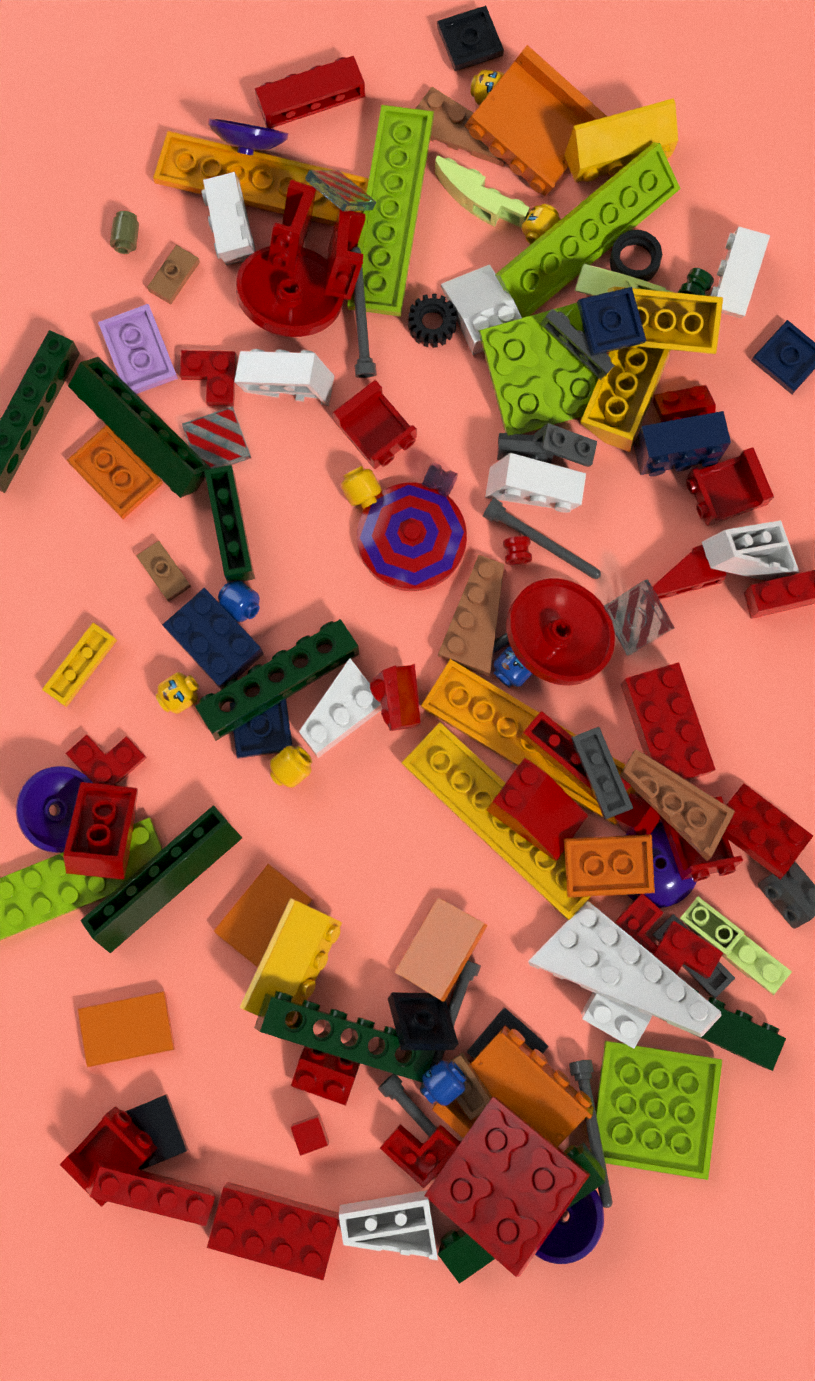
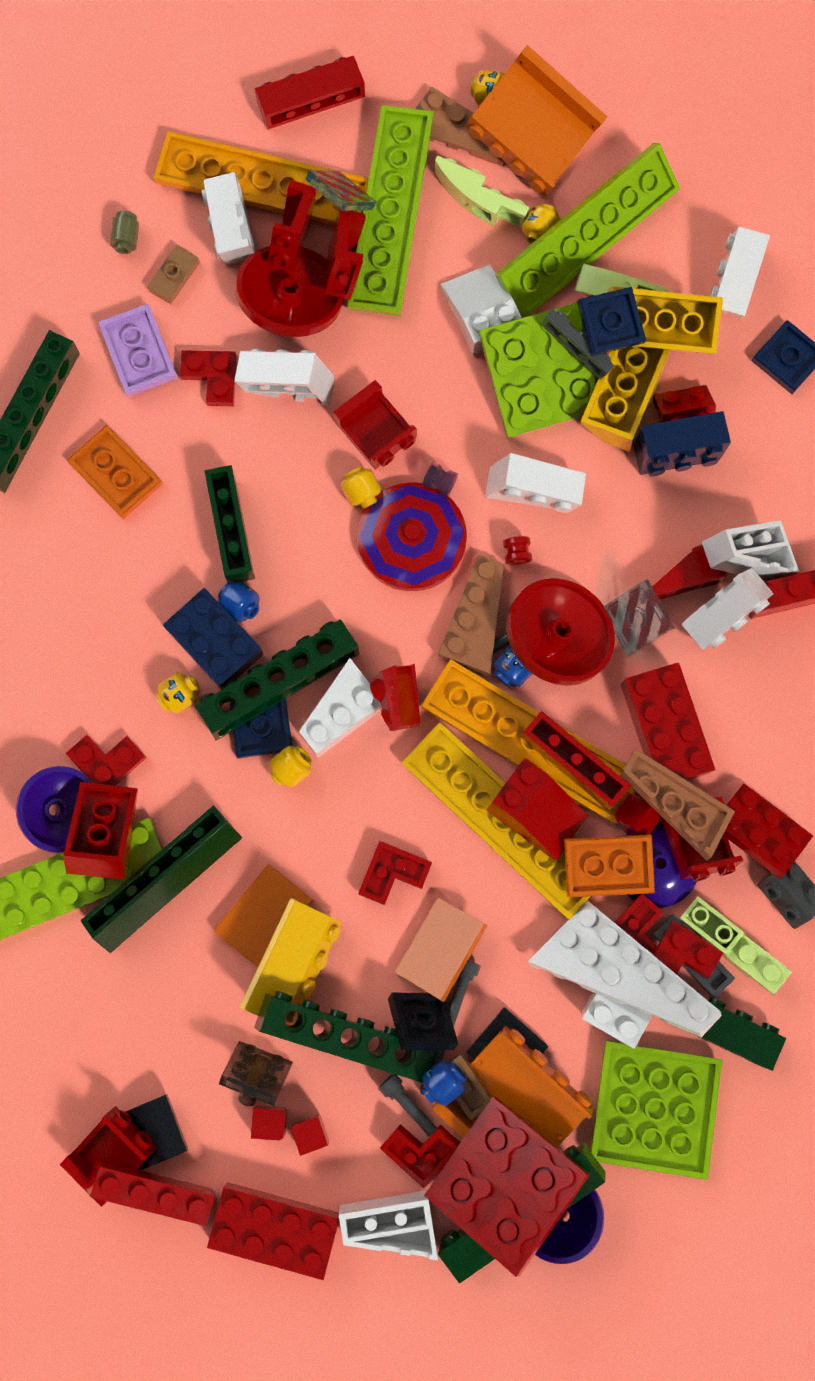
yellow plate [42,623,117,707] -> none
dark green brick [68,357,211,498] -> none
orange tile [78,991,175,1067] -> none
medium nougat plate [136,541,191,602] -> none
tile [182,406,251,469] -> none
dark purple dish [208,118,289,155] -> none
red bracket [291,1046,360,1106] -> none
dark grey piece [351,247,377,378] -> none
black tyre [408,294,457,348] -> none
black plate [437,5,504,72] -> none
dark grey piece [482,498,601,579] -> none
dark grey bracket [497,433,554,464] -> none
dark grey bracket [533,423,597,467] -> none
yellow slope [564,98,678,183] -> none
dark grey piece [569,1060,613,1208] -> none
dark grey plate [571,727,633,820] -> none
black tyre [609,230,663,282] -> none
dark green wheel [678,268,714,296] -> none
red panel [686,447,774,526] -> none
none -> clear smoke plate [219,1041,293,1106]
none -> red piece [251,1105,288,1141]
none -> red plate [358,841,432,905]
none -> white wedge [682,568,774,650]

